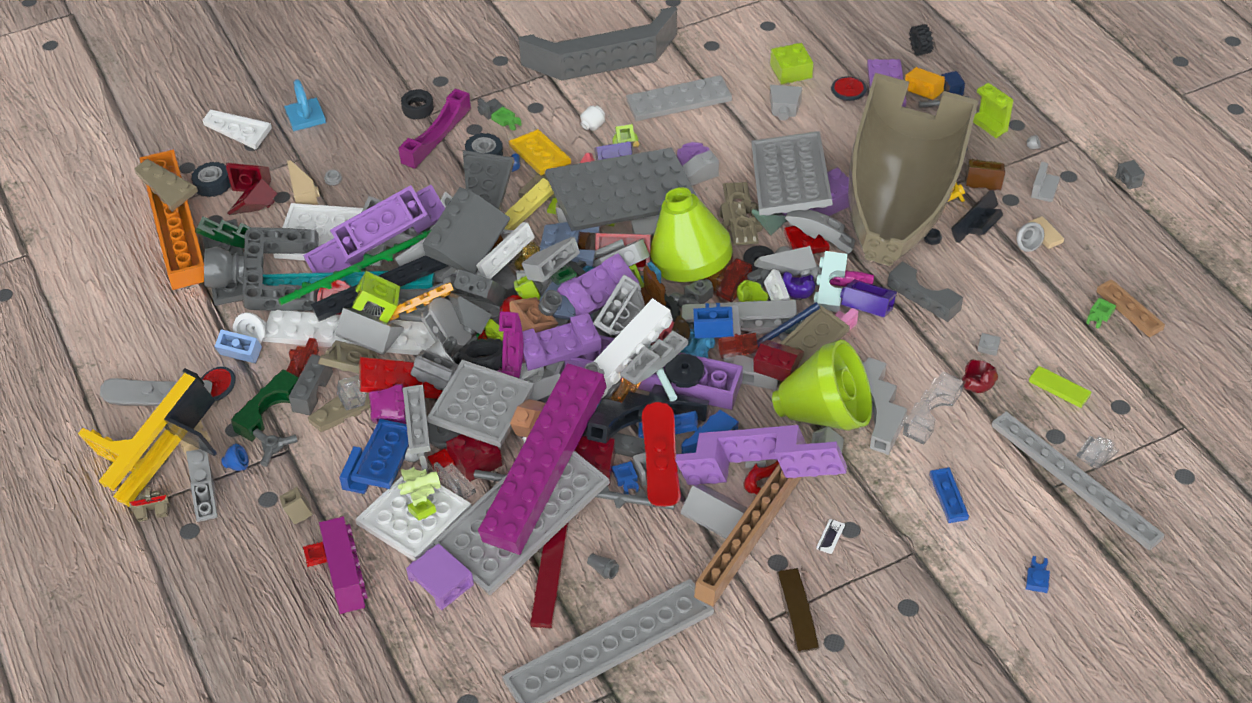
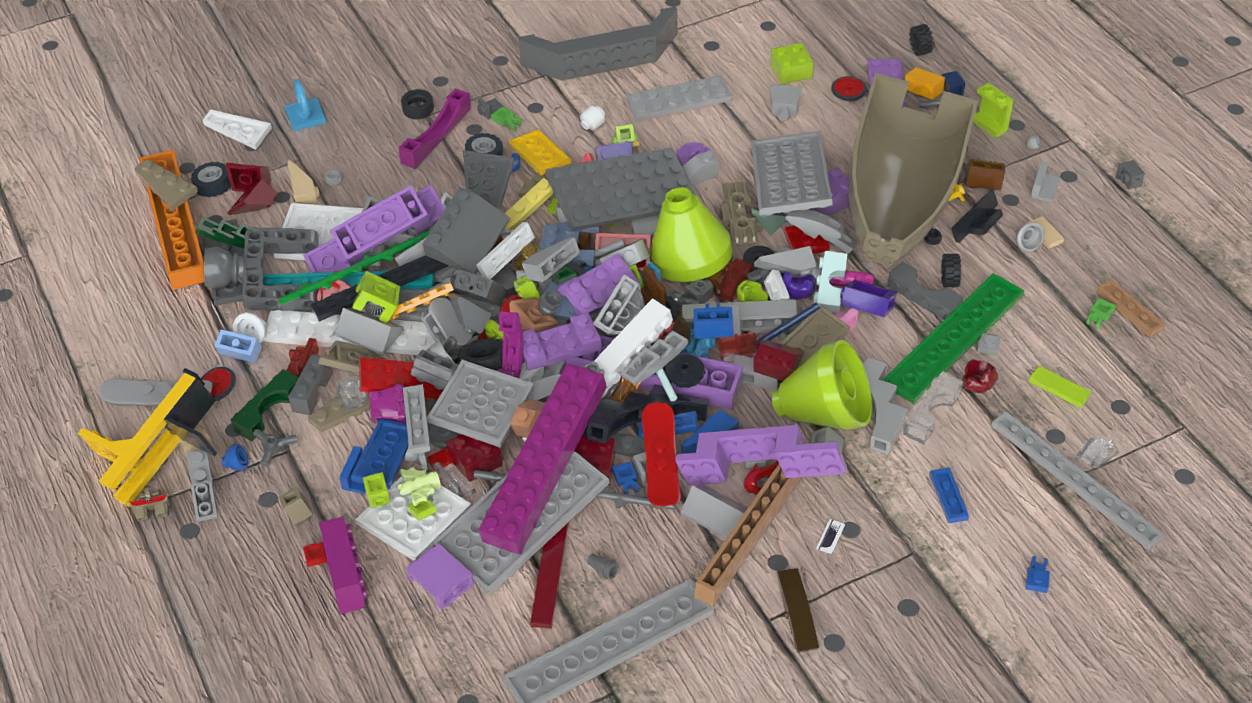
none -> lime bracket [363,472,390,508]
none -> green plate [882,273,1024,404]
none -> black tyre [941,254,961,287]

